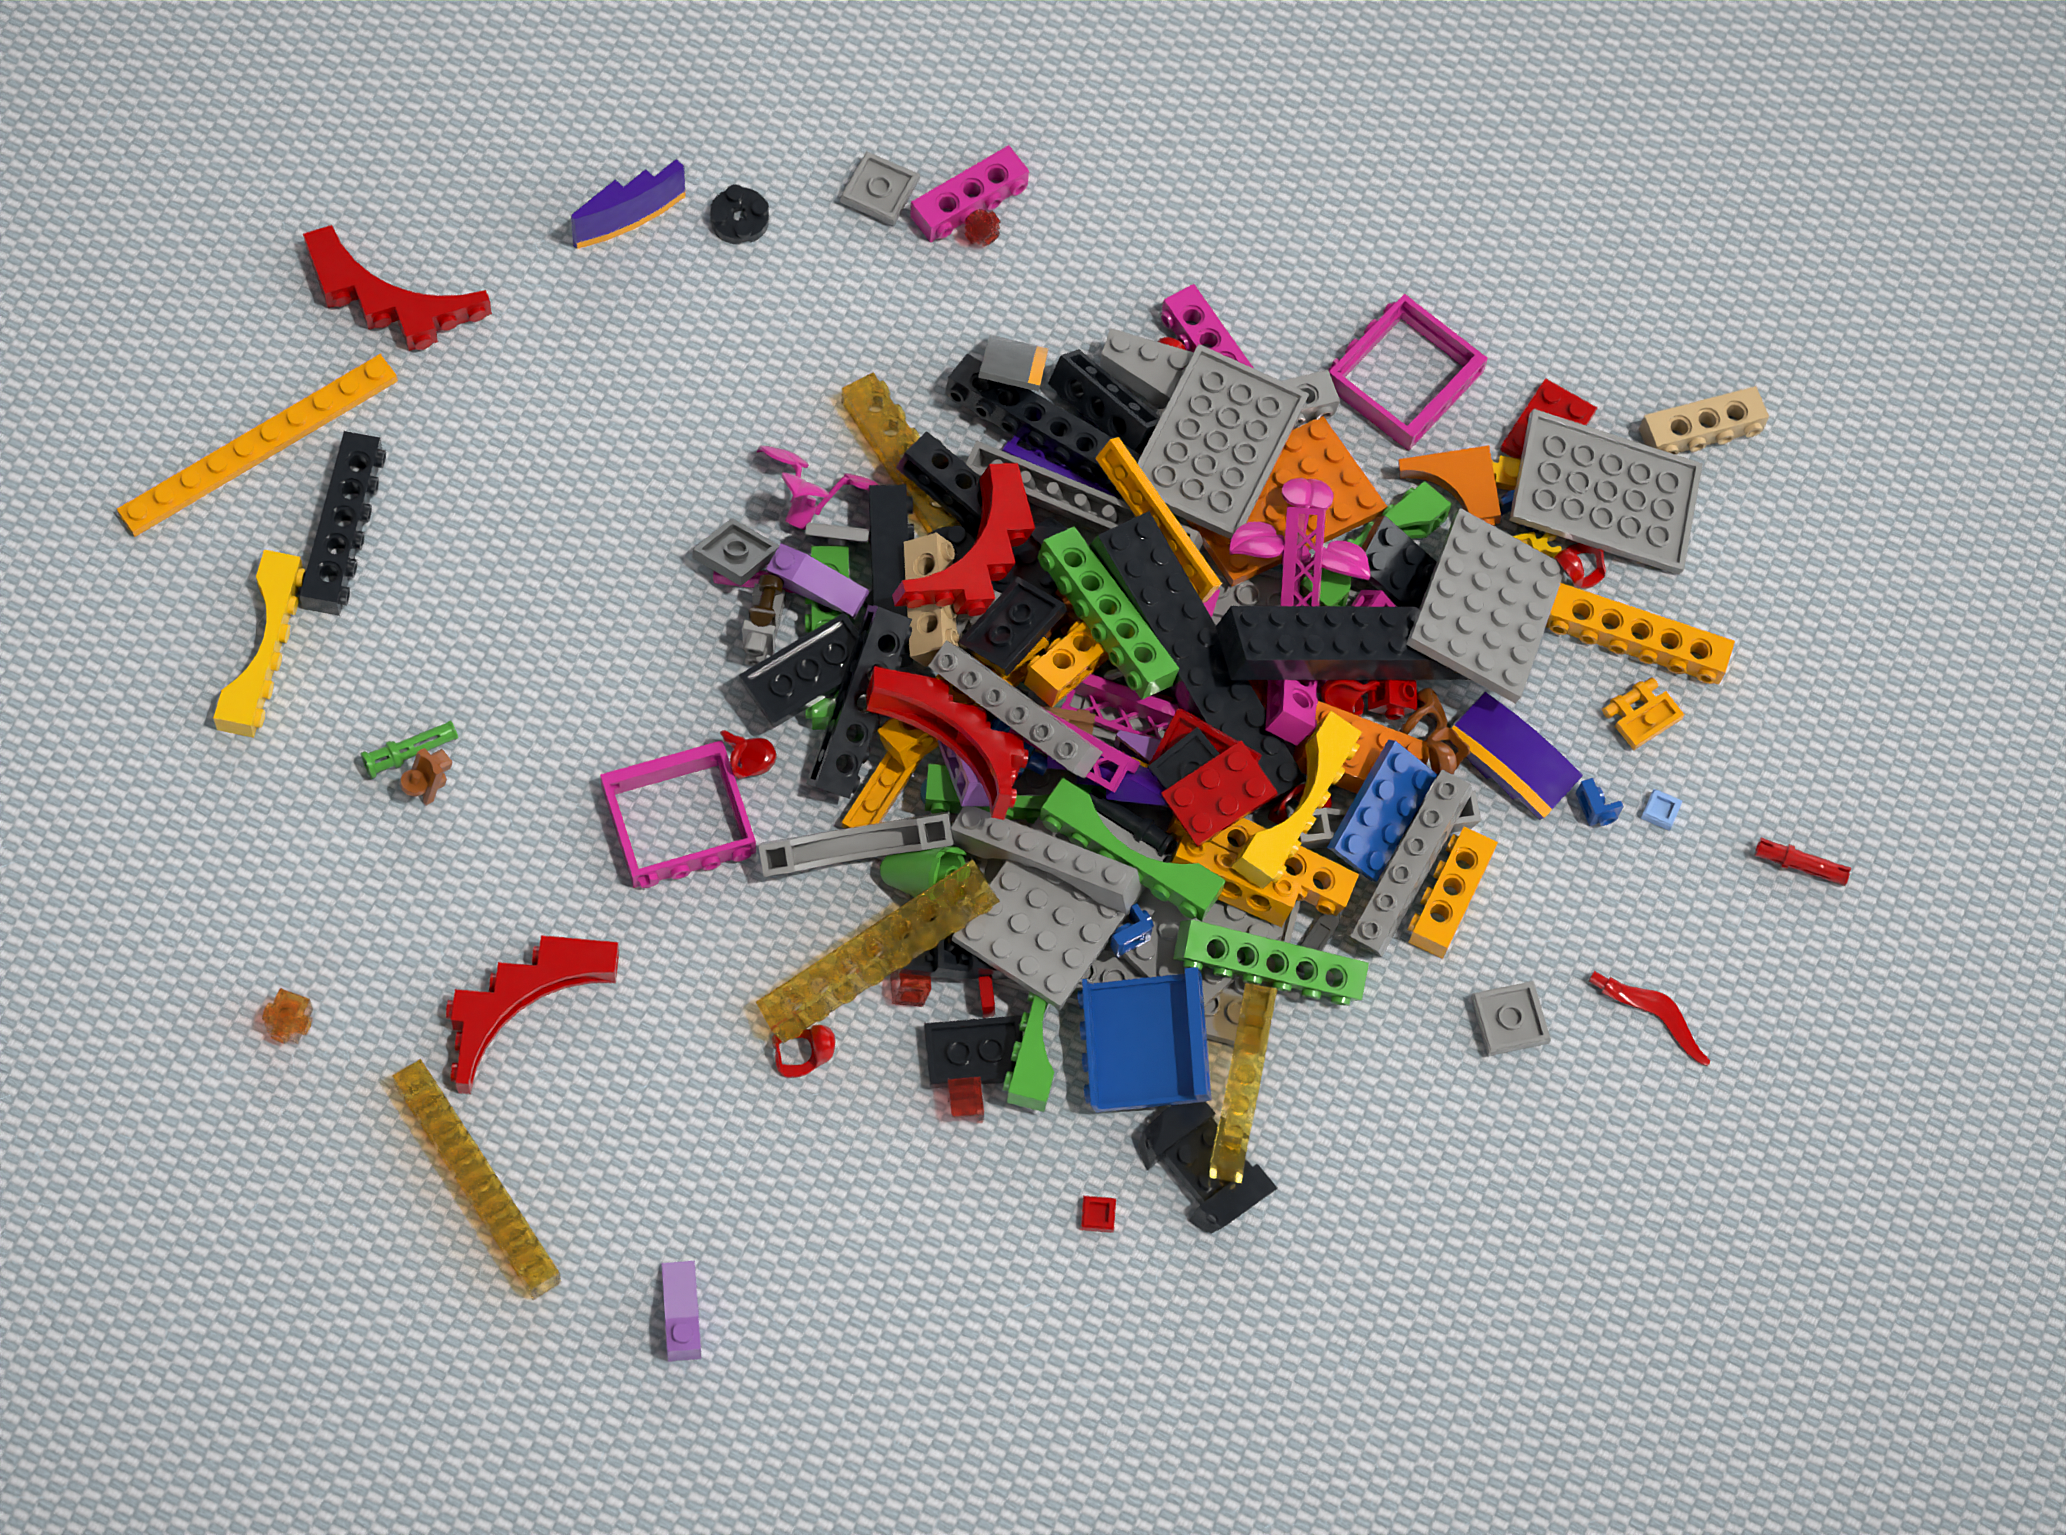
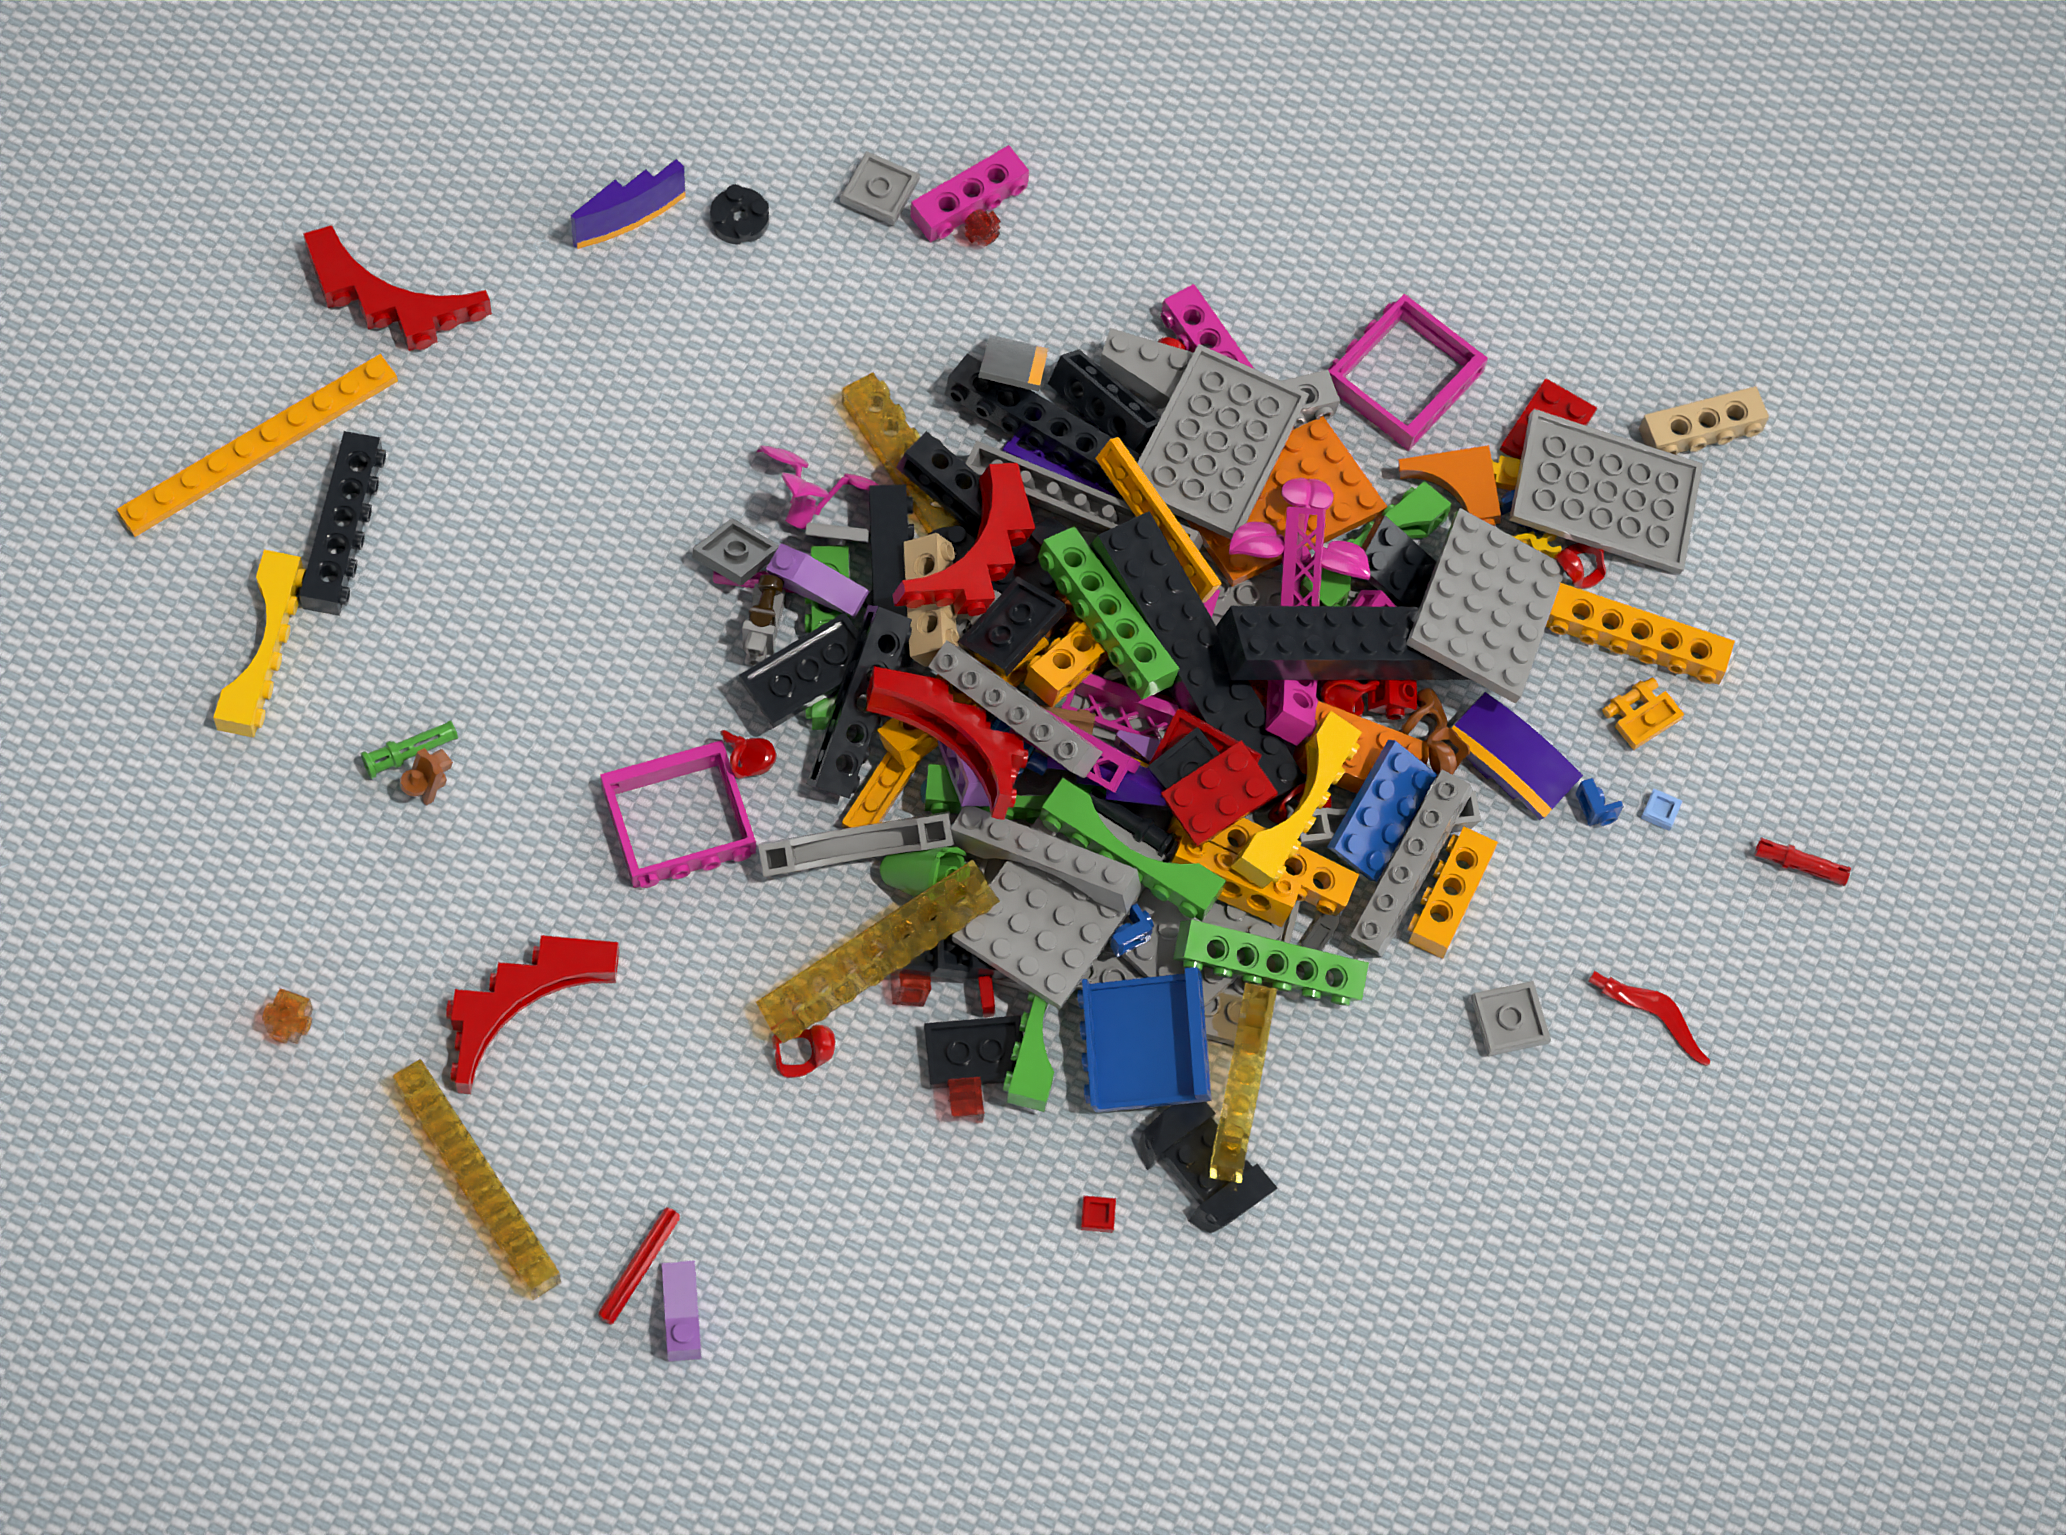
none -> red axle [598,1207,680,1324]

